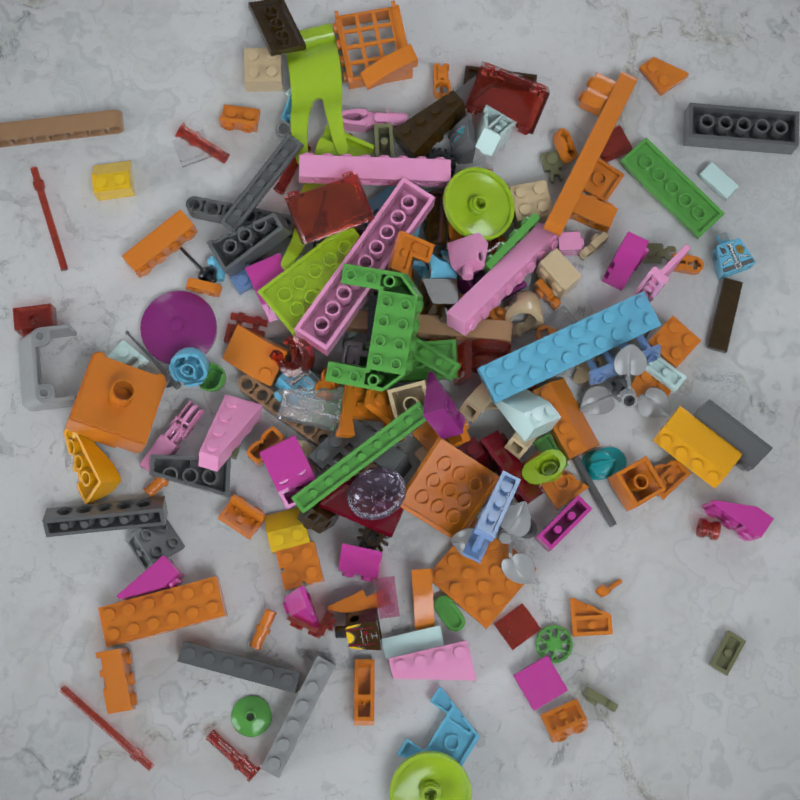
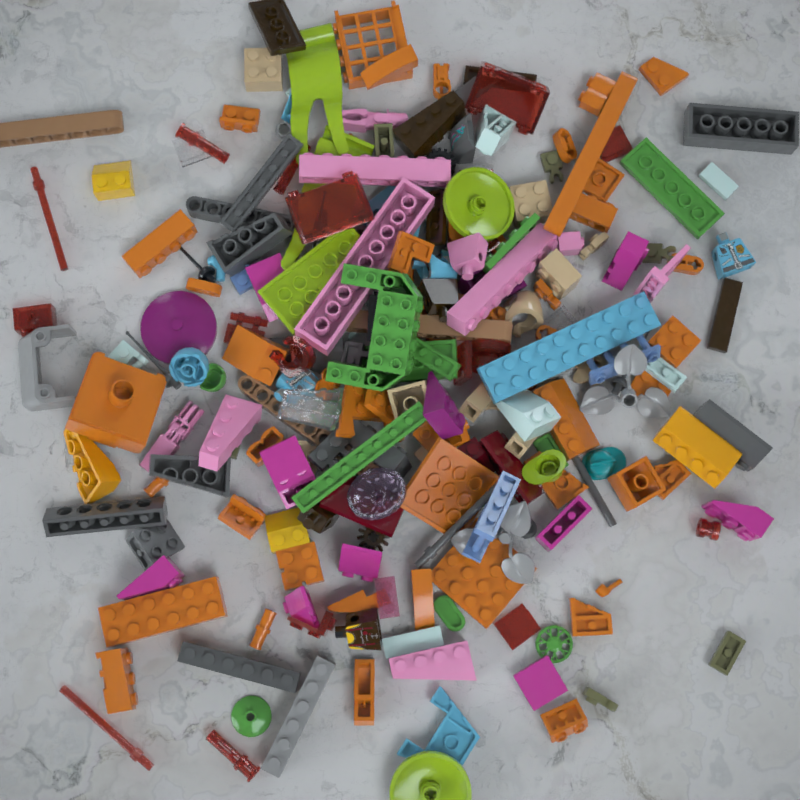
none -> dark grey bar [414,482,497,569]

